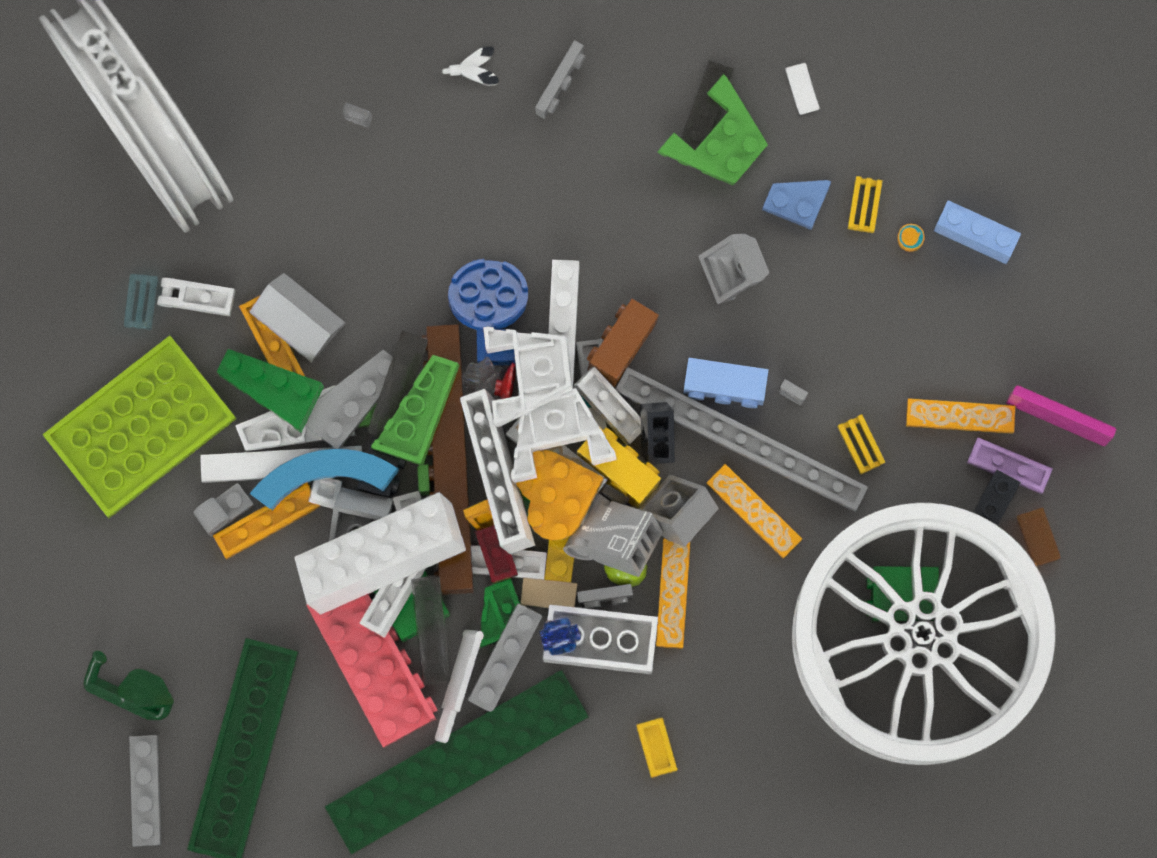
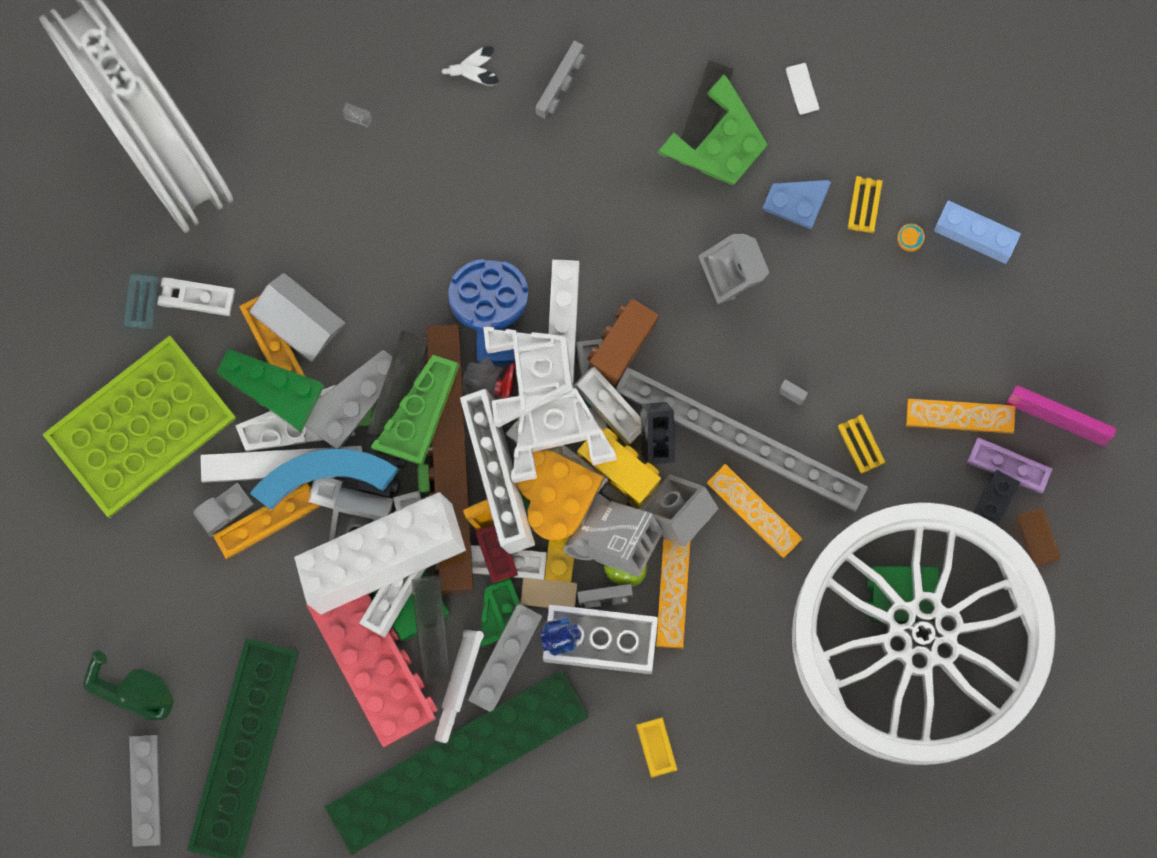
light blue brick [683,358,769,408] -> none

